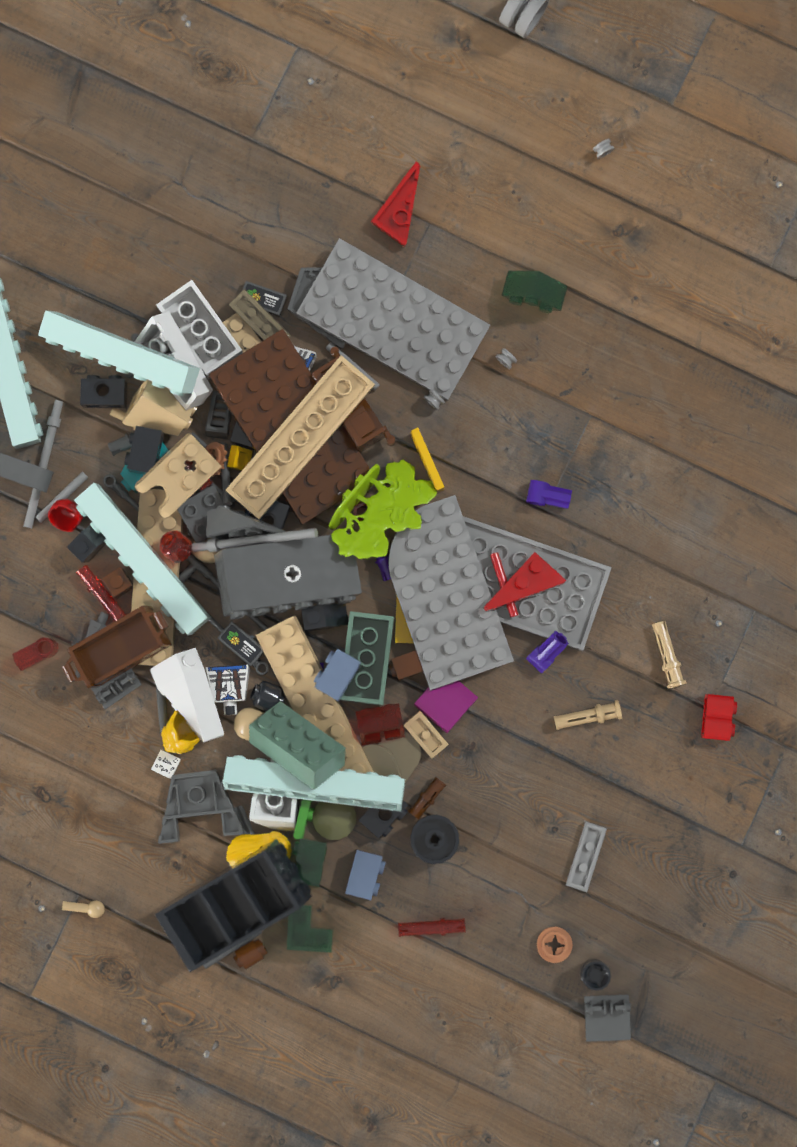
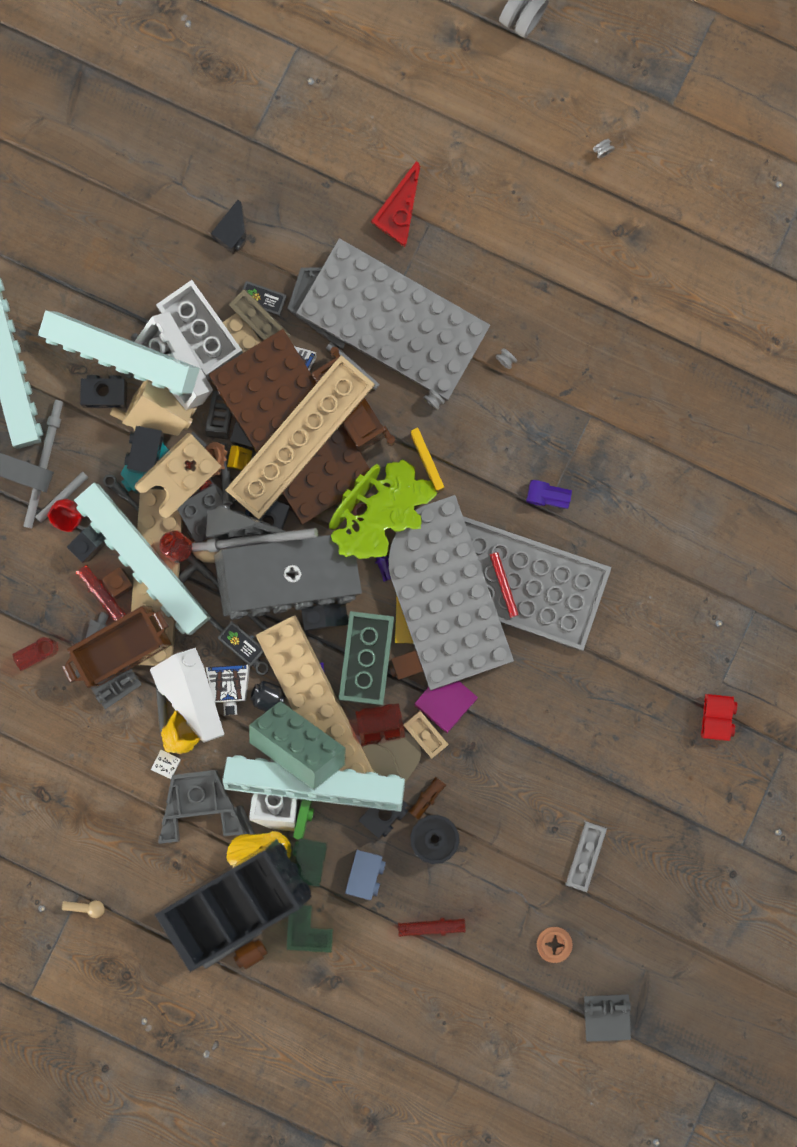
dark grey pin [108,433,132,456] -> none
tan hair [234,707,265,741] -> none
olive dish [313,802,356,840] -> none
sand blue brick [314,649,362,702] -> none
red wing [483,552,566,611] -> none
clear green brick [502,271,568,313] -> none
dark purple piece [526,631,569,674] -> none
tan pin [554,700,622,730] -> none
black wheel [579,959,611,991] -> none
tan pin [652,621,687,689] -> none
none -> black slope [211,200,246,254]

